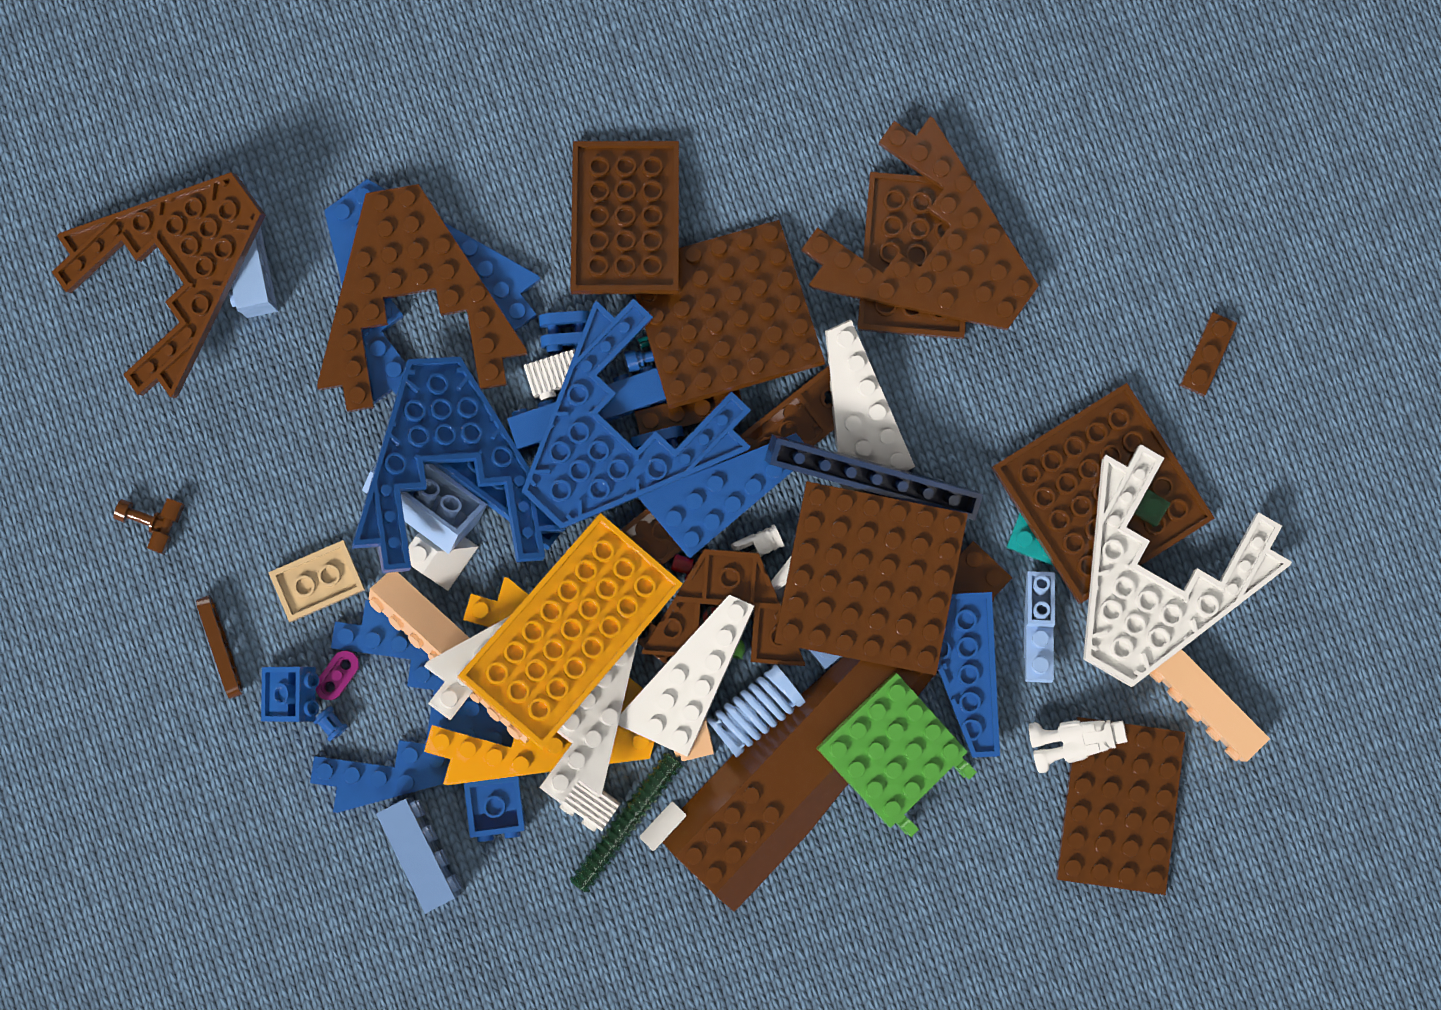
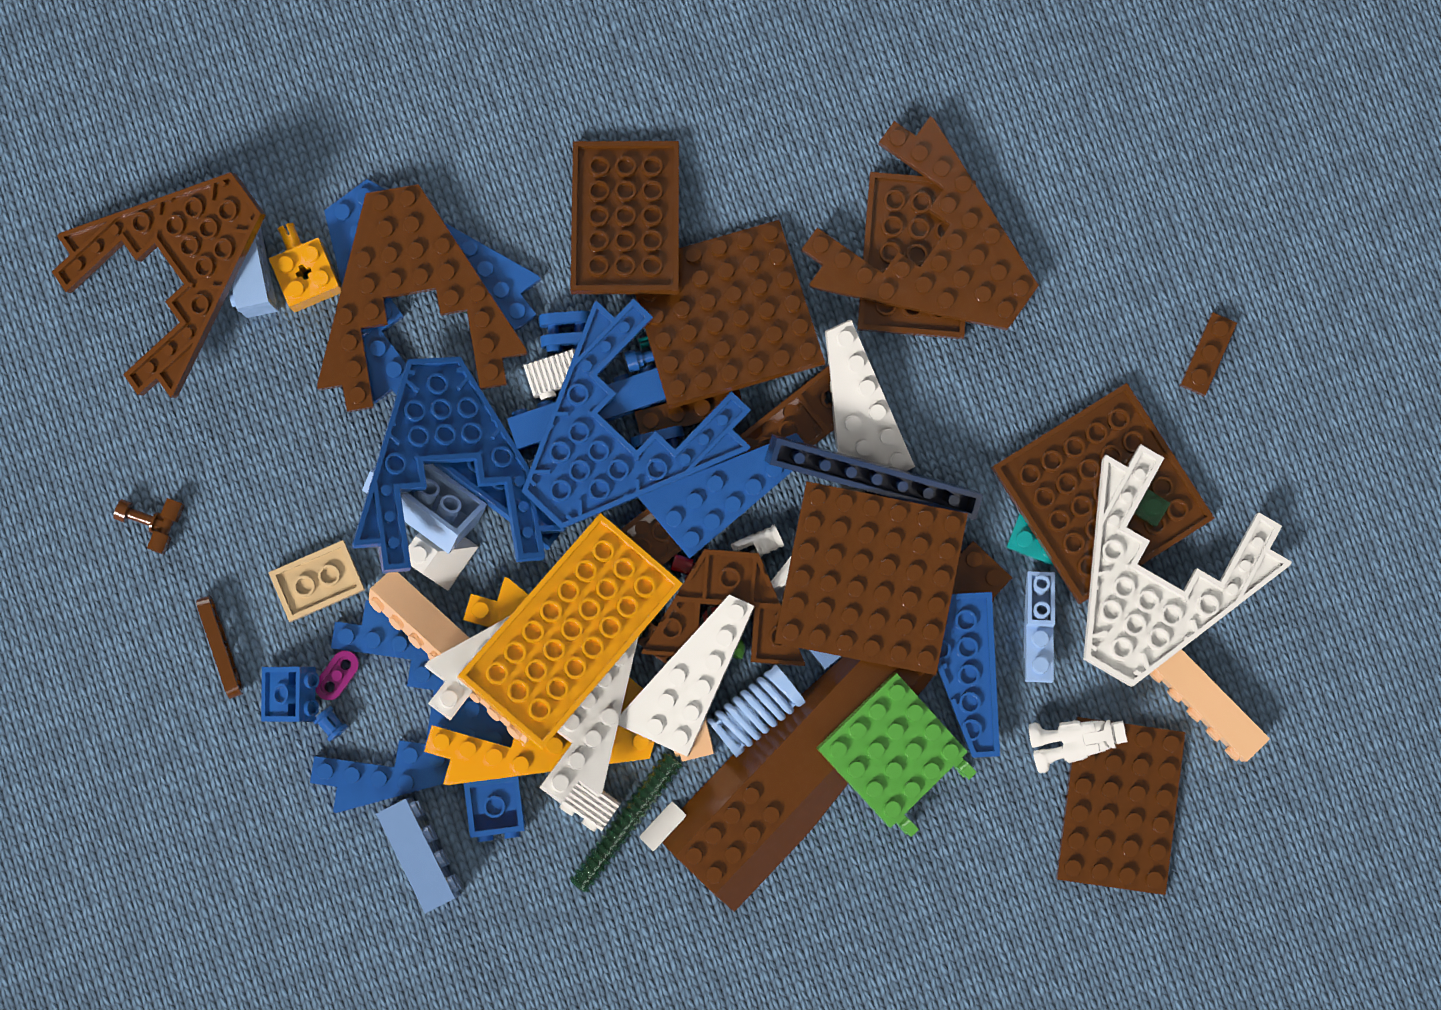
none -> light orange brick [269,223,342,313]

